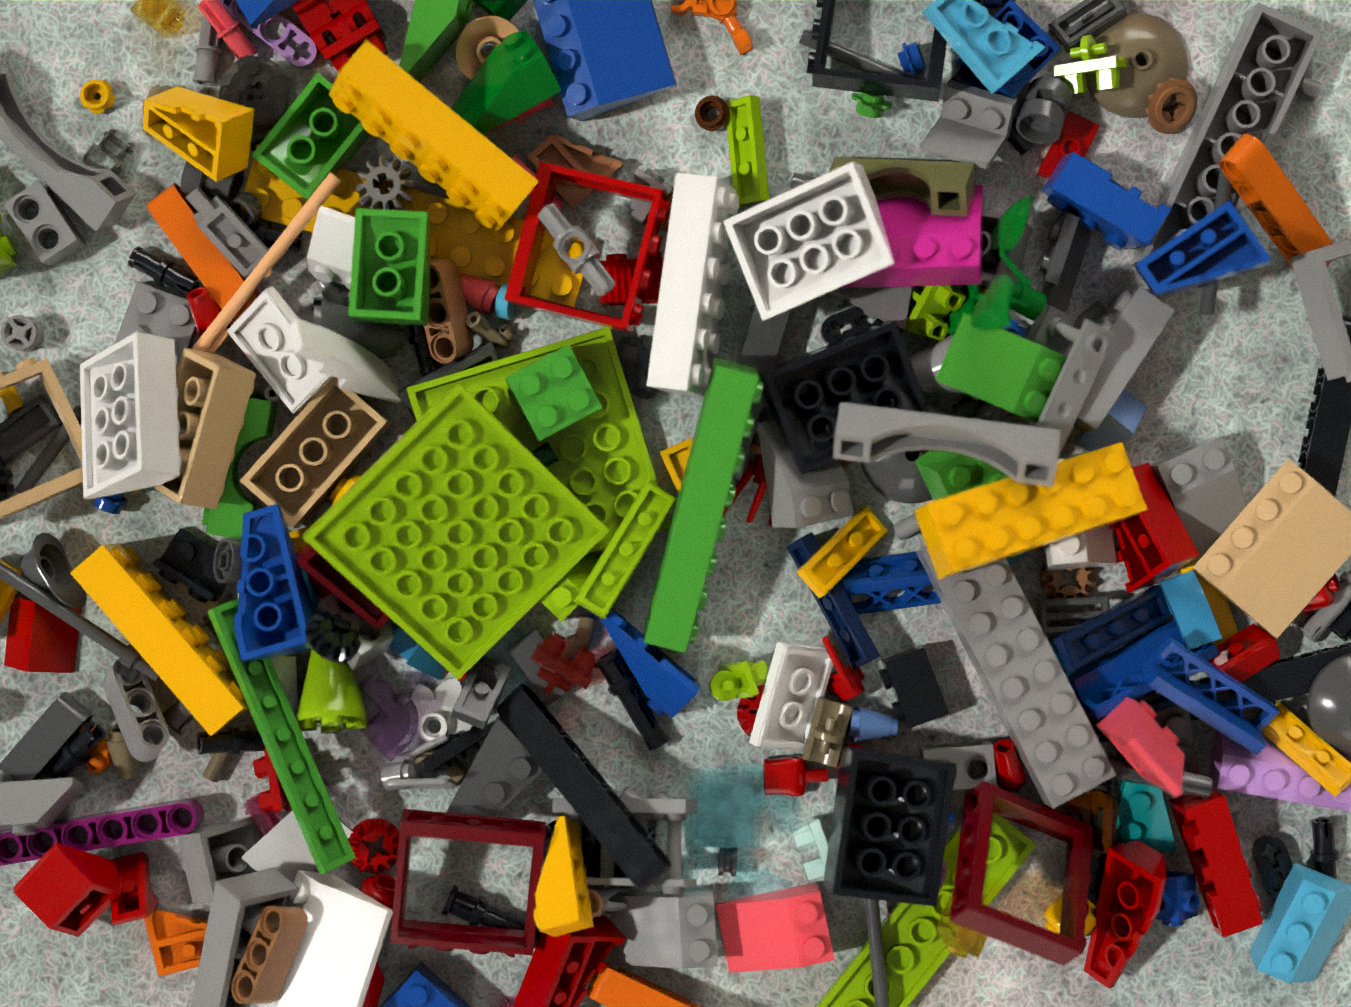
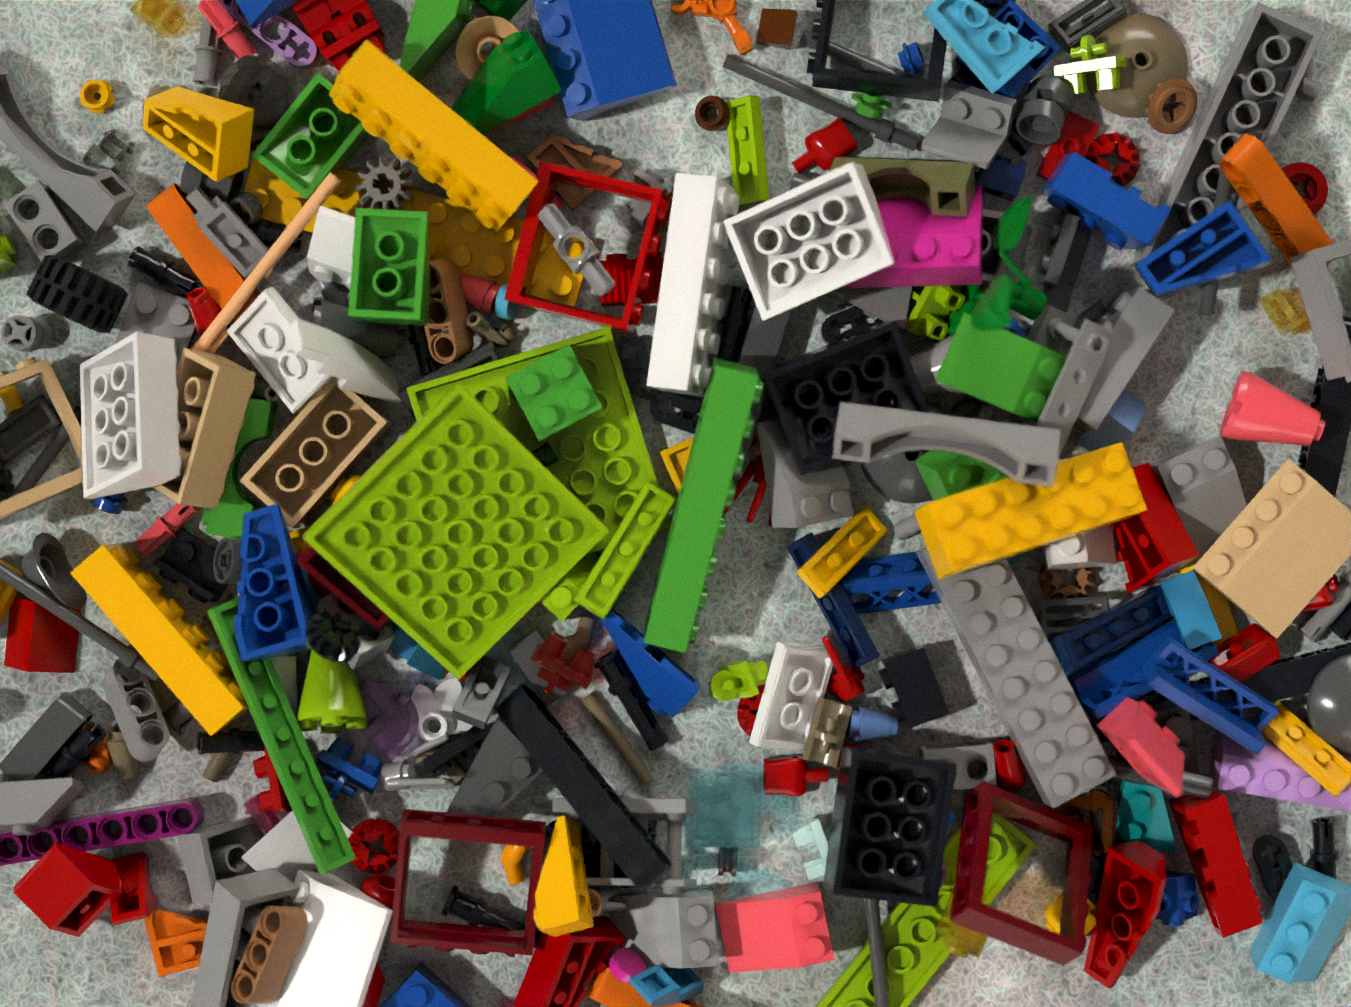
none -> black tyre [26,255,128,333]
none -> coral axle [134,503,199,557]
none -> blue hips [317,737,382,801]
none -> light orange arm [501,845,533,885]
none -> dark tan bar [581,692,653,785]
none -> dark pink tile [609,948,646,984]
none -> dark azure slope [629,964,704,1007]
none -> black beam [650,392,702,434]
none -> black pin [717,286,752,363]
none -> dark grey bar [723,54,920,151]
none -> reddish brown slope [756,8,797,50]
none -> red piece [791,118,858,174]
none -> dark blue brick [974,155,1028,201]
none -> red gear [1084,132,1141,187]
none -> coral cone [1220,370,1325,446]
none -> clear yellow bracket [1258,288,1311,335]
none -> red gear [1282,162,1328,215]

